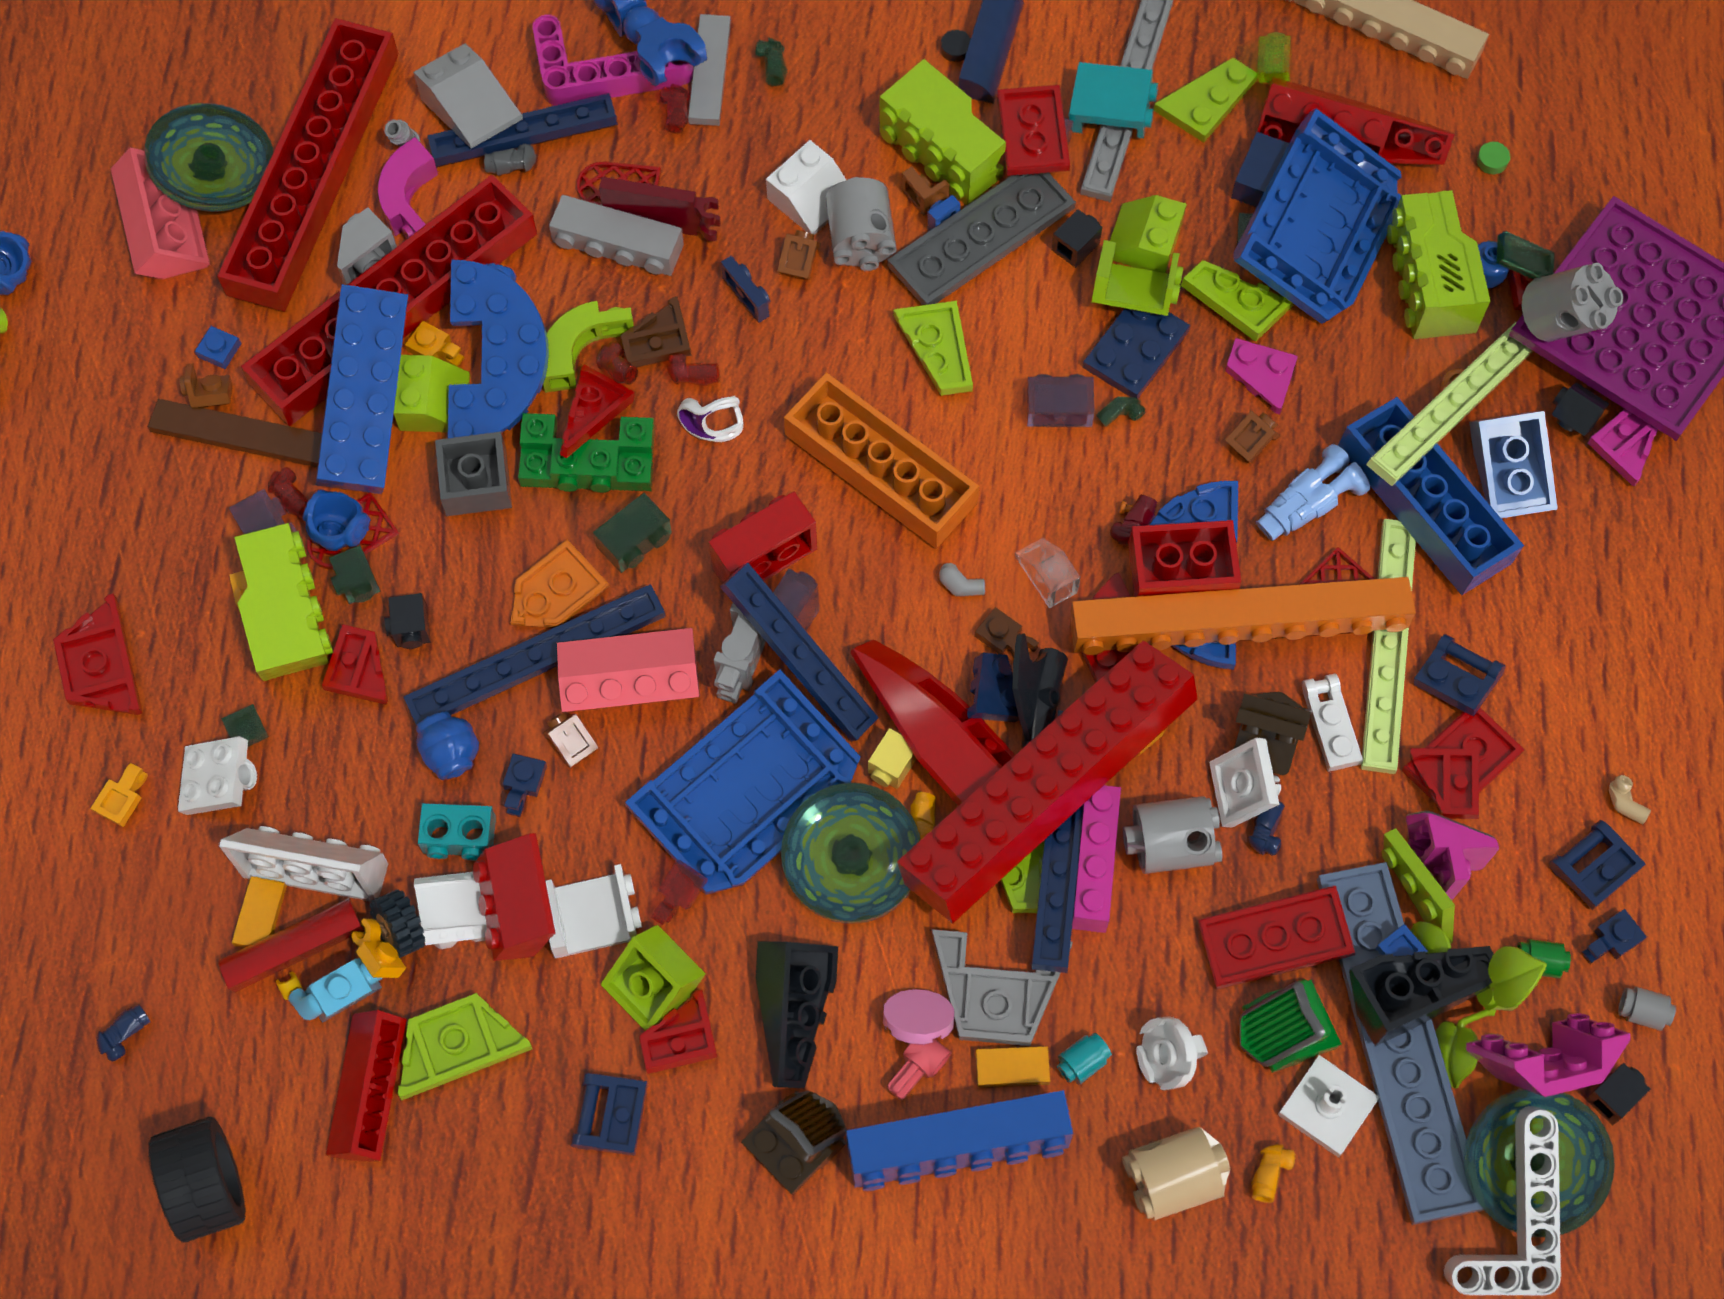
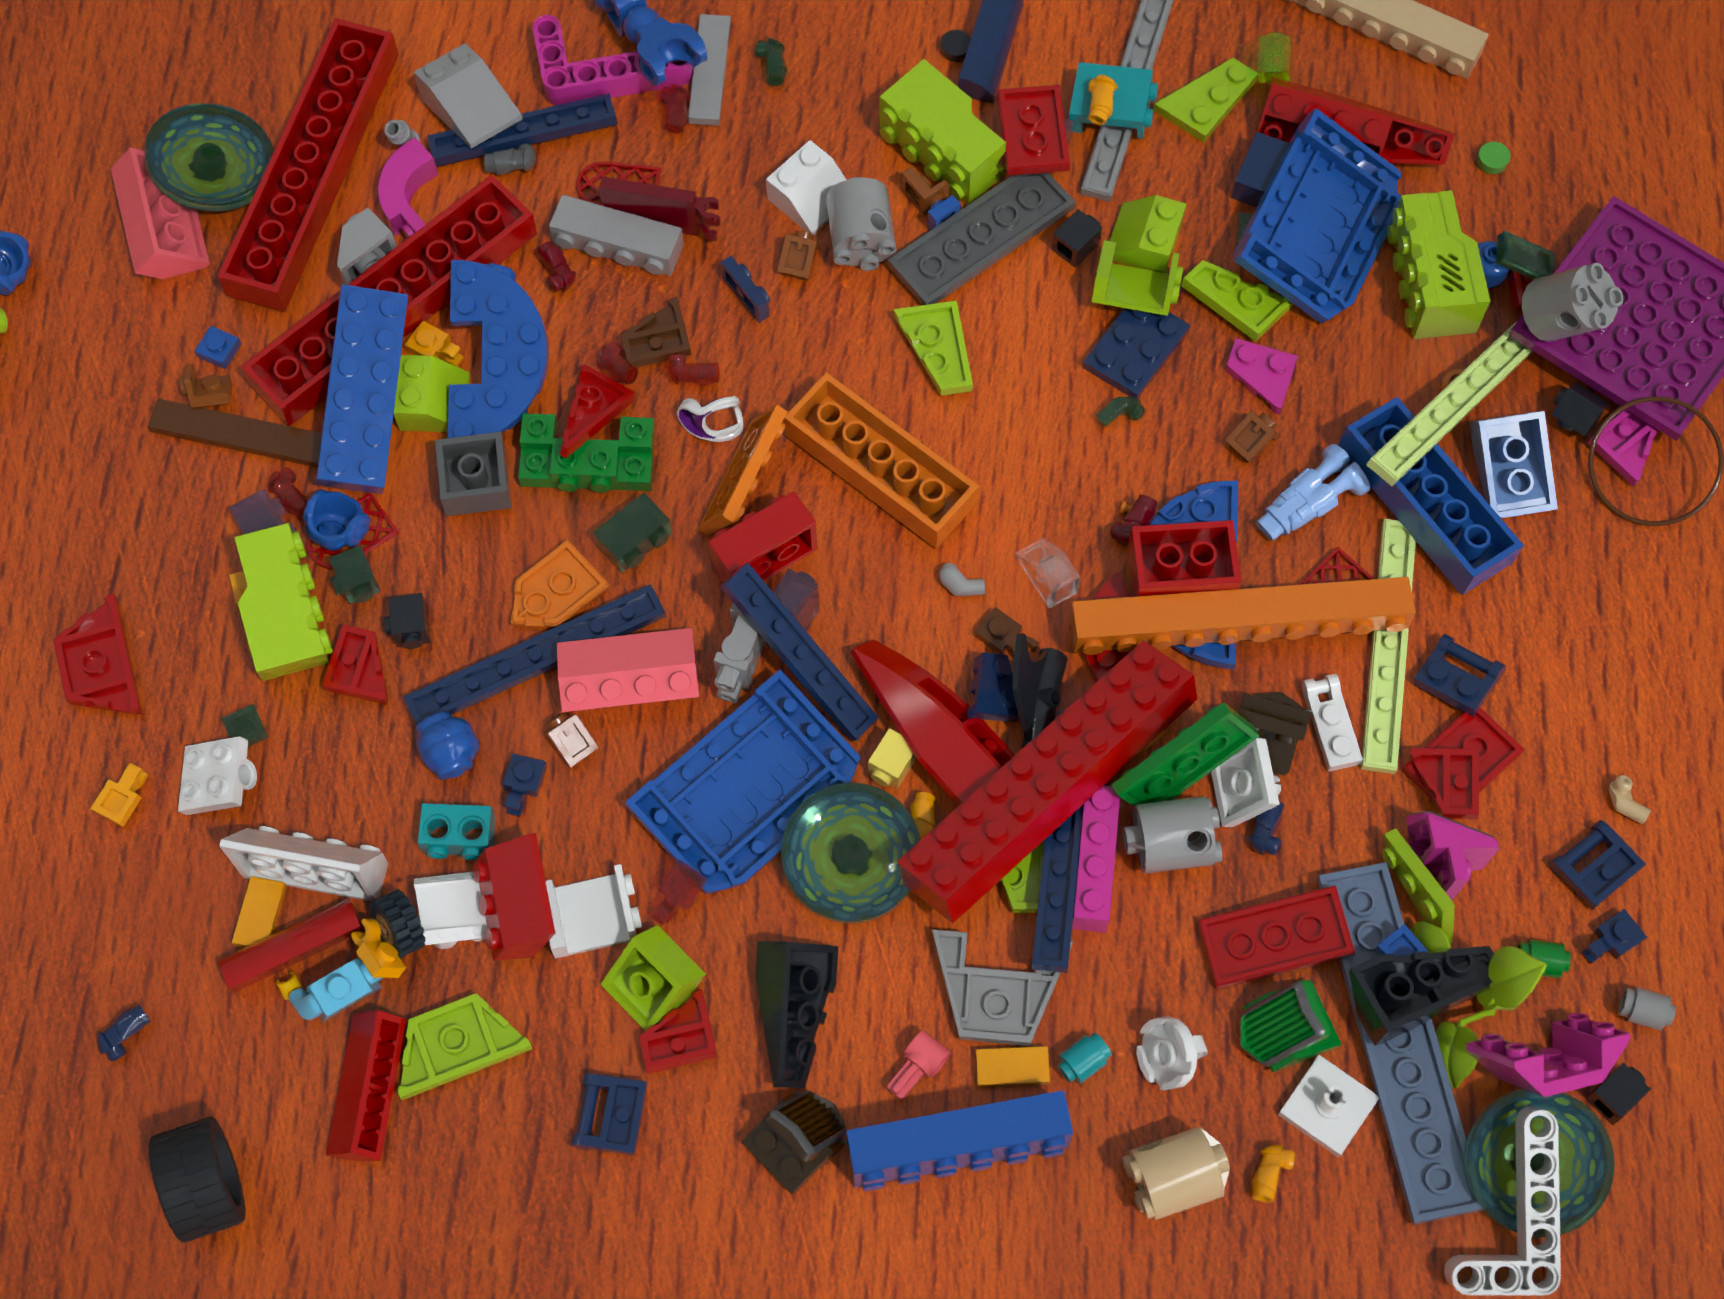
lime arch [543,301,634,393] -> none
bright pink tile [883,989,954,1044] -> none
clear purple brick [1026,374,1095,427] -> none
none -> dark red arm [537,241,576,292]
none -> orange plate [697,405,788,536]
none -> light orange arm [1088,75,1118,125]
none -> green plate [1112,702,1260,806]
none -> reddish brown piece [1588,396,1724,526]

